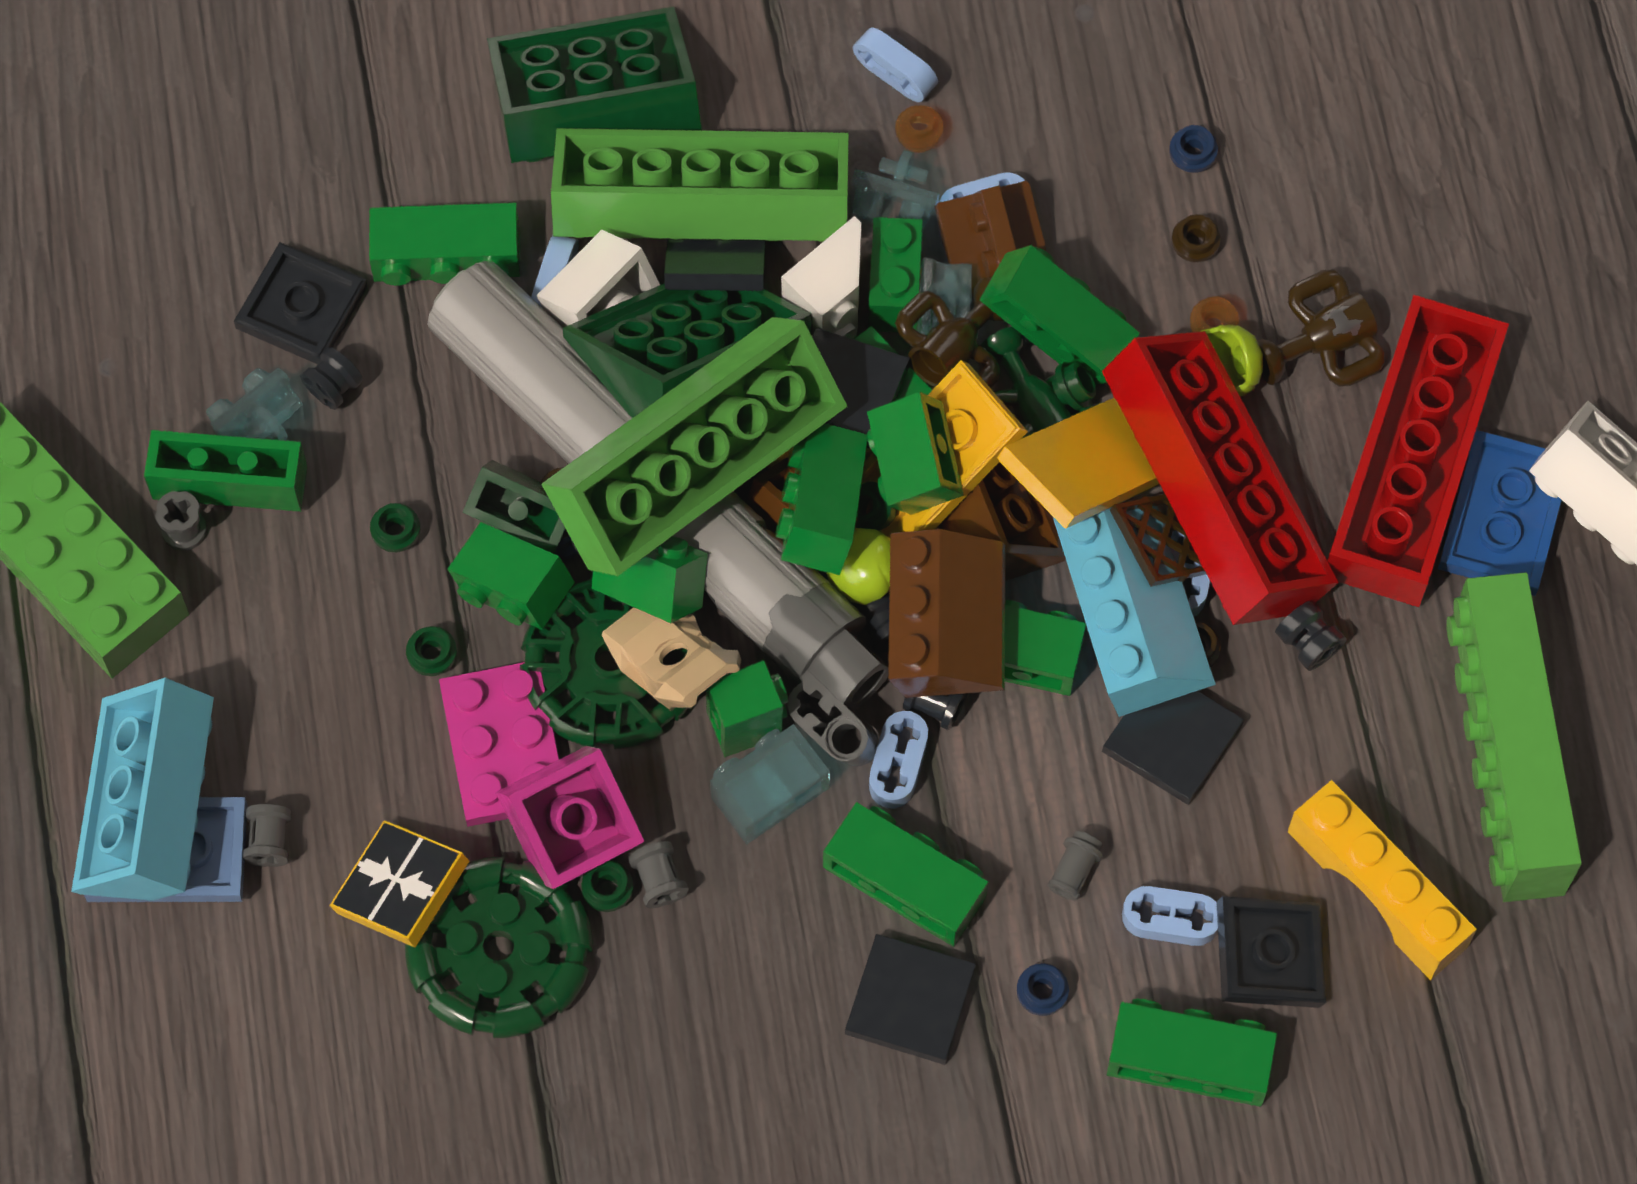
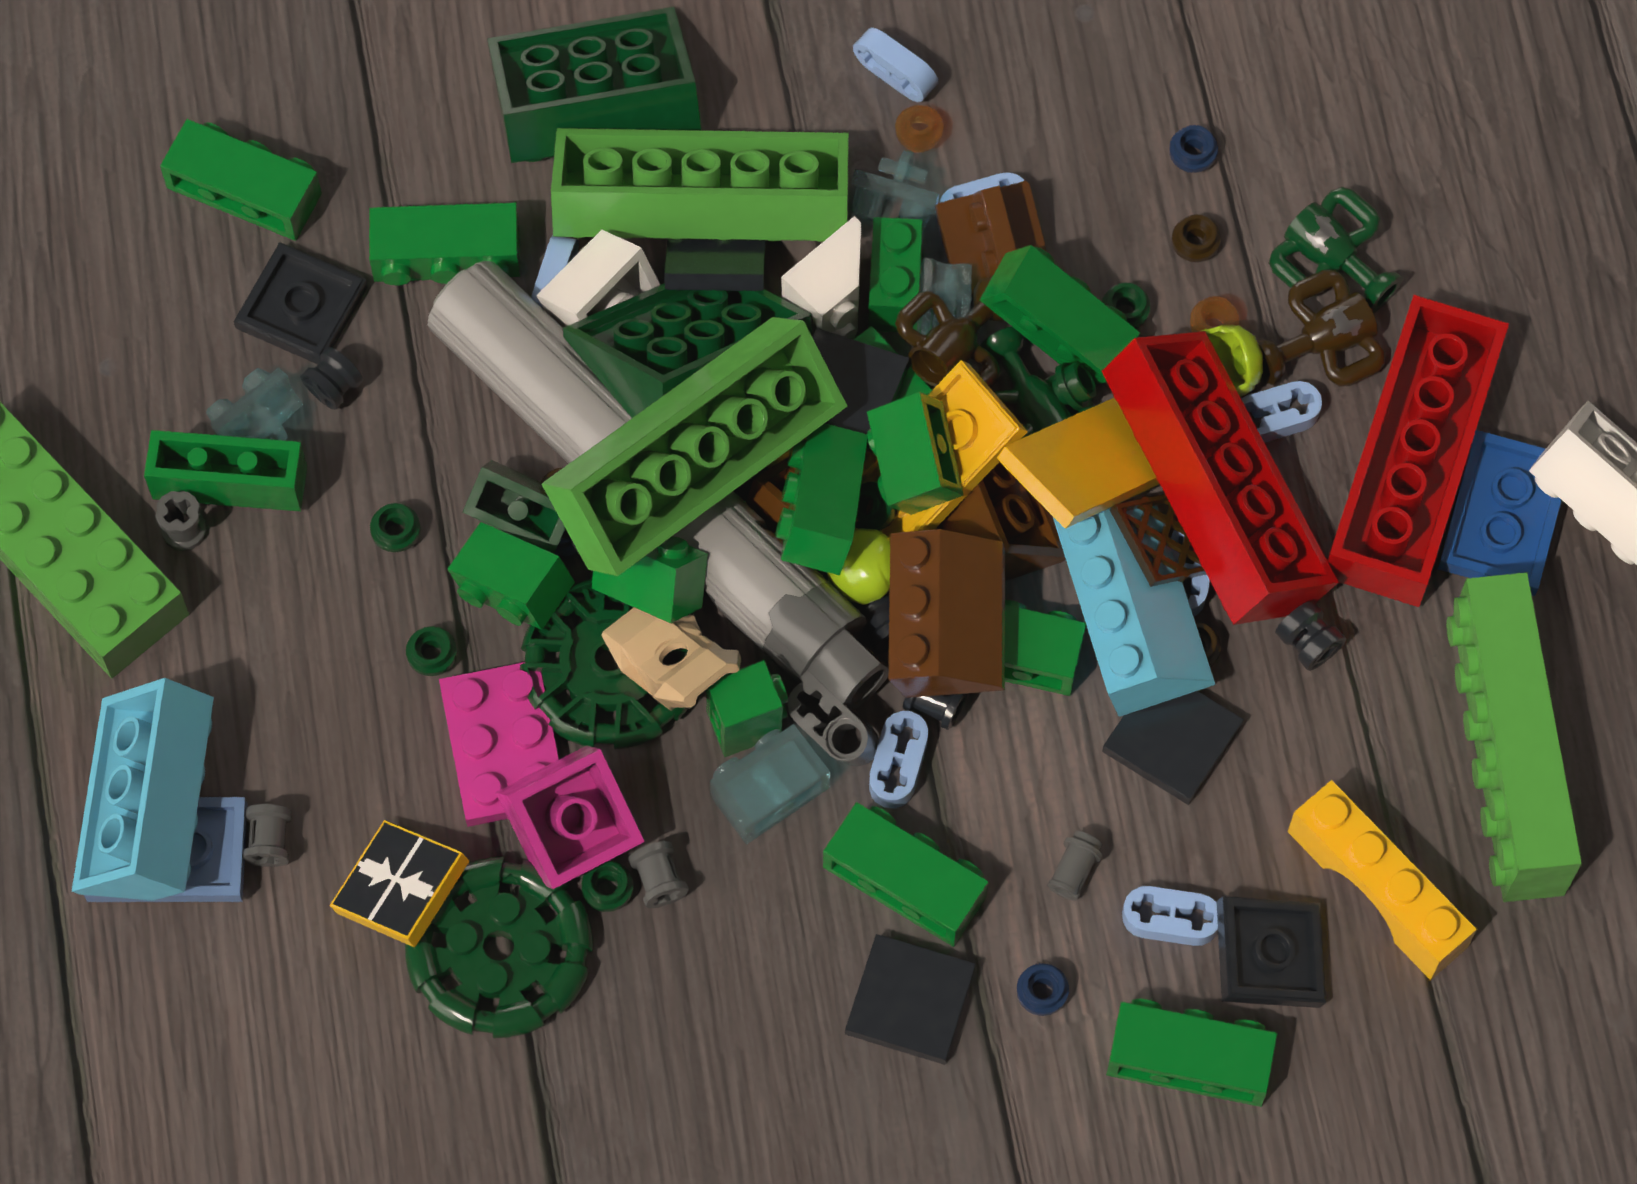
none -> green brick [160,119,322,241]
none -> dark green plate [1102,283,1150,329]
none -> light blue beam [1241,381,1322,443]
none -> dark green piece [1269,187,1403,313]

